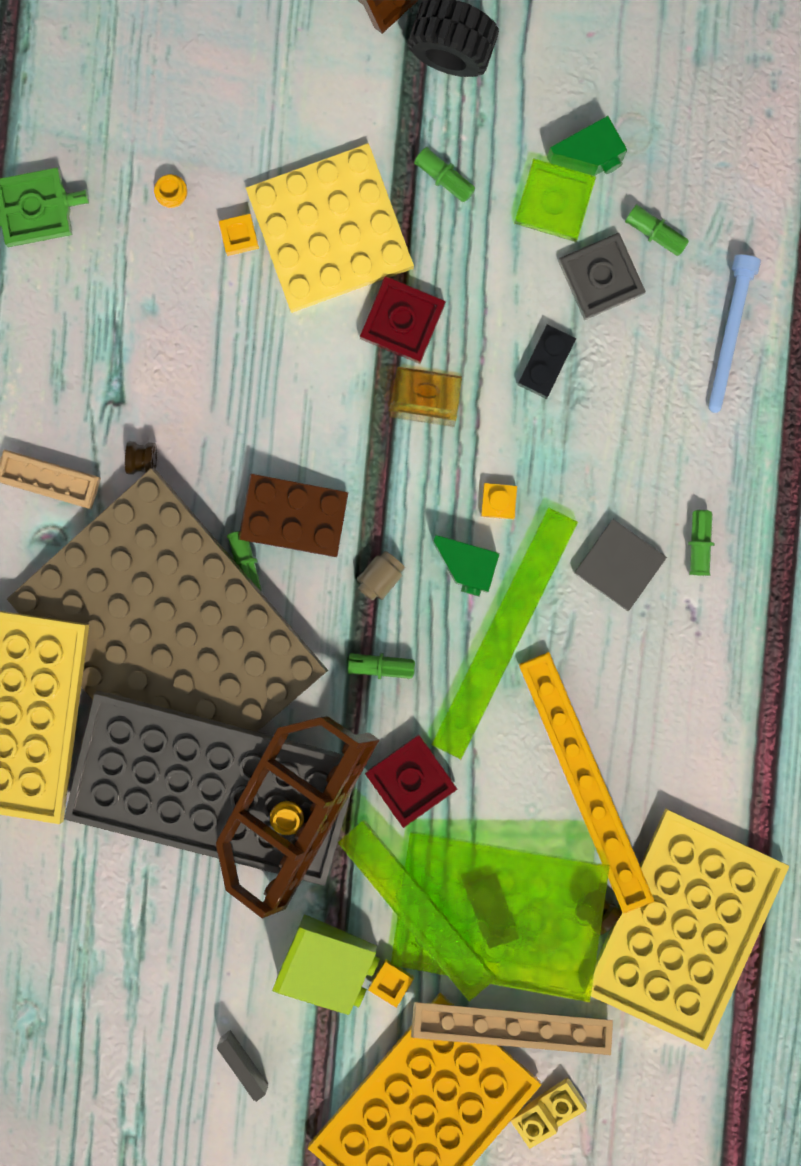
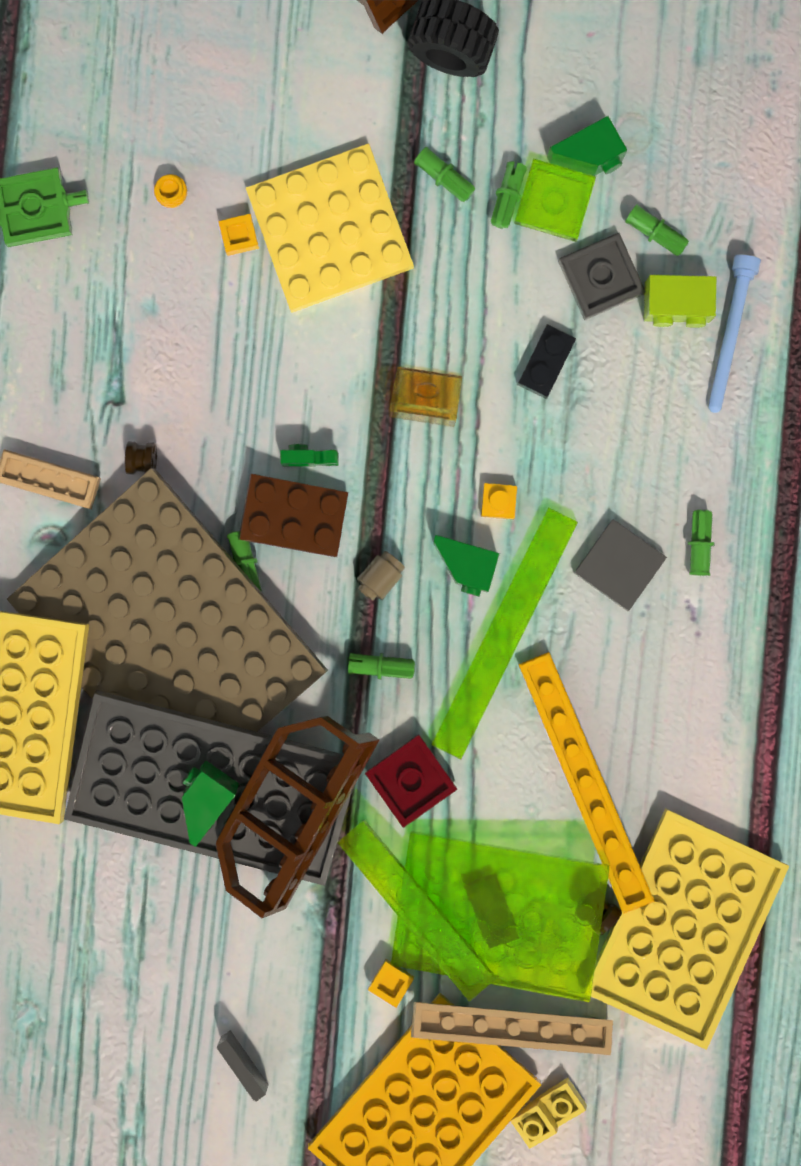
yellow plate [270,801,304,835] -> none
lime slope [272,914,380,1015] -> none
dark red plate [360,276,446,364] -> none
none -> green slope [182,760,239,847]
none -> green plate [280,444,339,467]
none -> bright green axle [491,161,527,229]
none -> lime brick [644,275,717,328]

